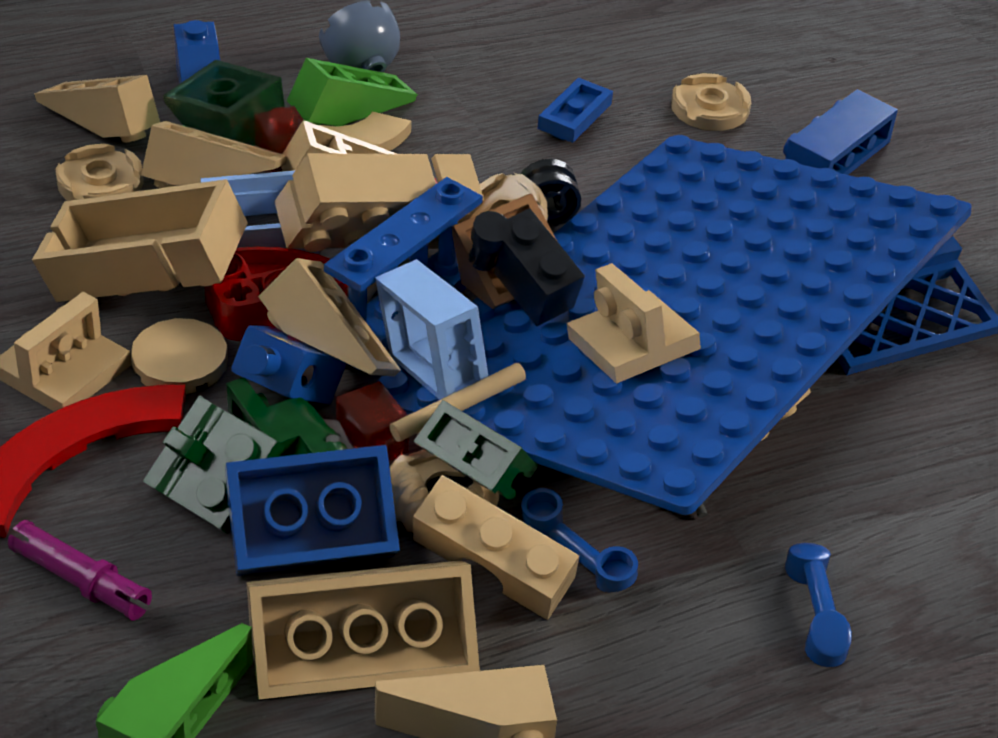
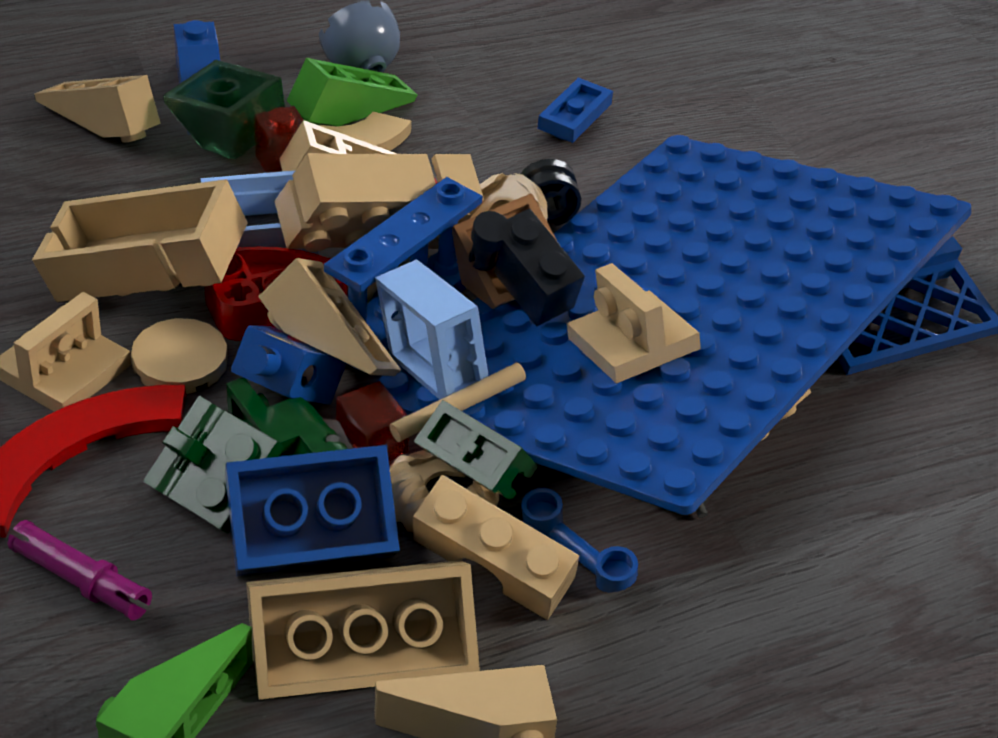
tan tile [56,144,144,201] -> none
tan slope [141,121,287,188] -> none
tan tile [671,73,751,131] -> none
blue brick [783,89,898,175] -> none
blue bar [785,543,852,667] -> none

